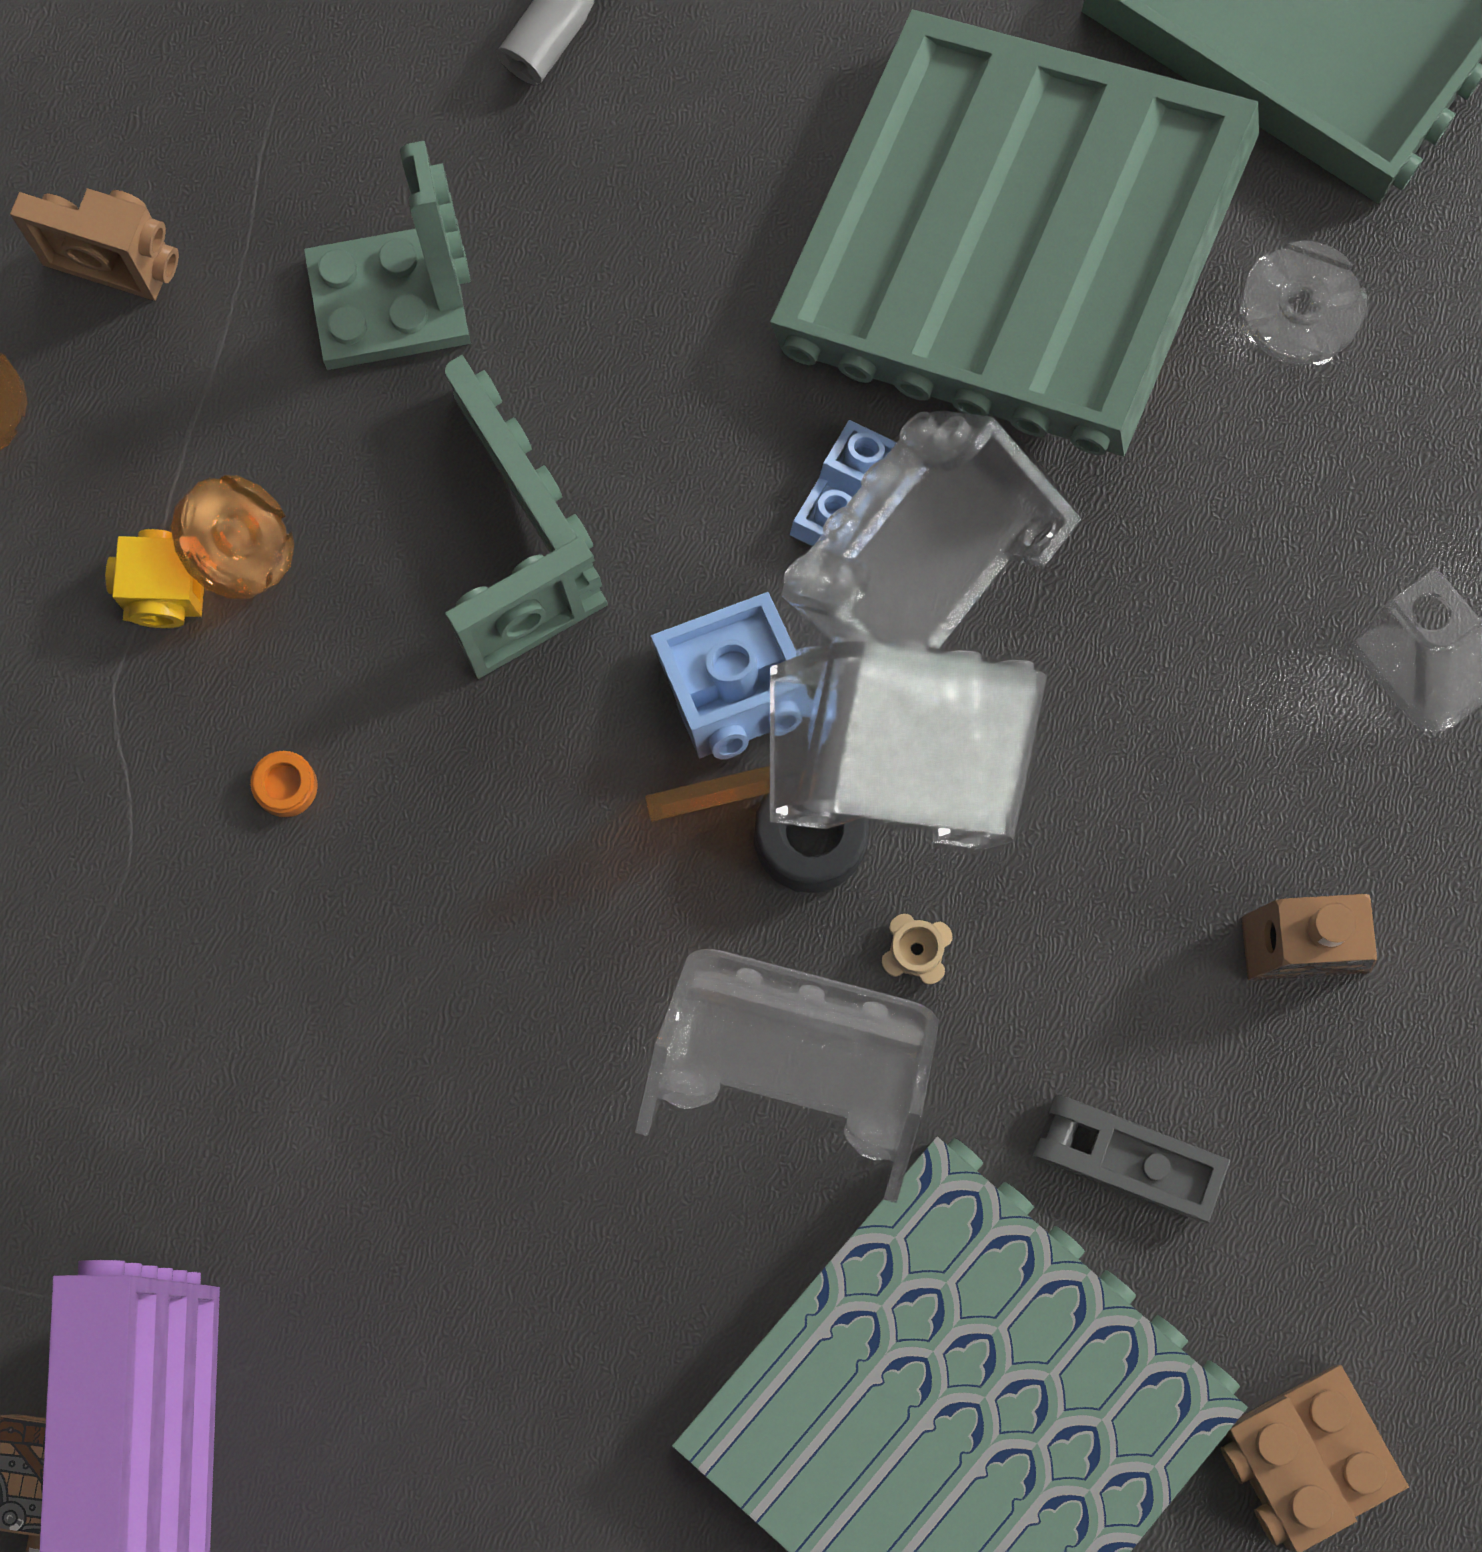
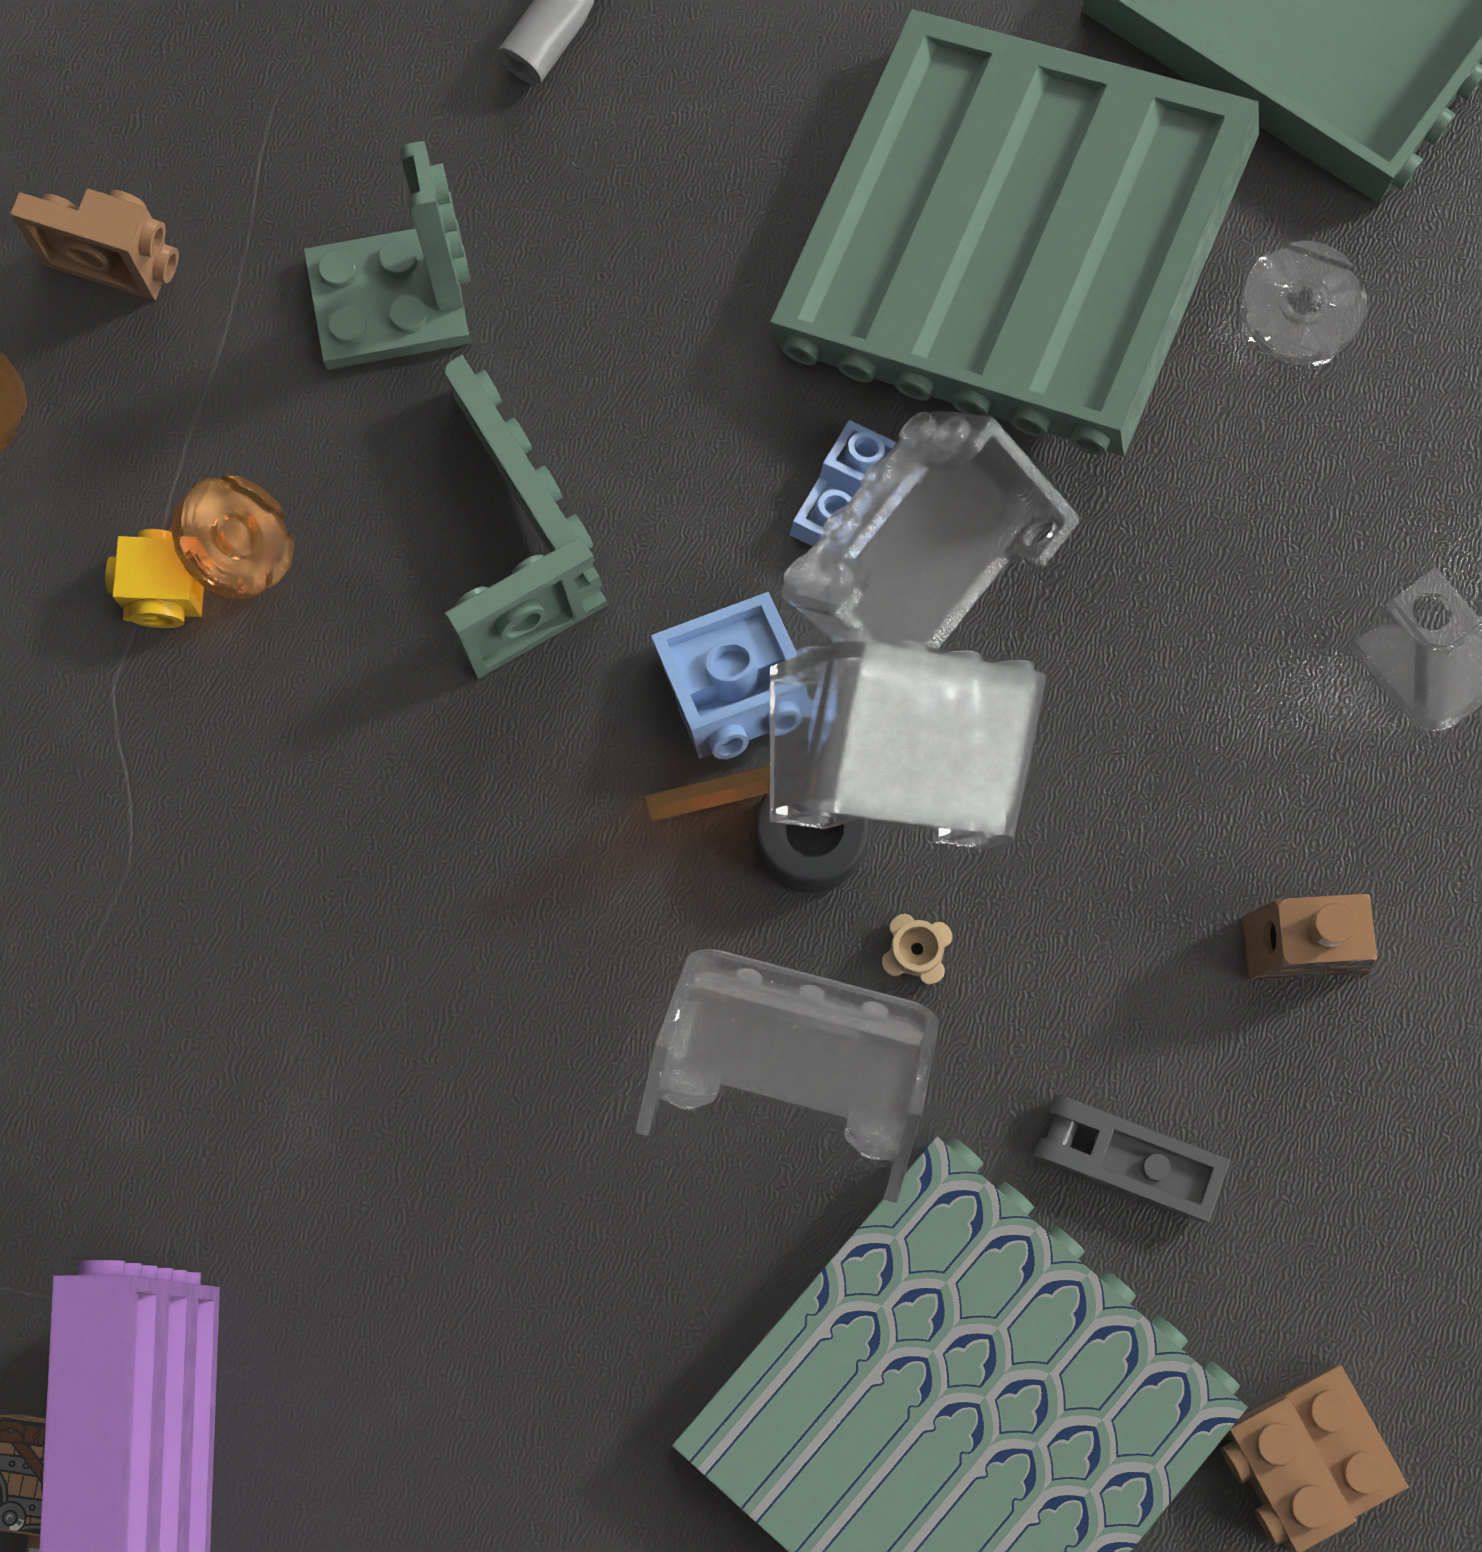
orange tile [251,751,318,817] -> none

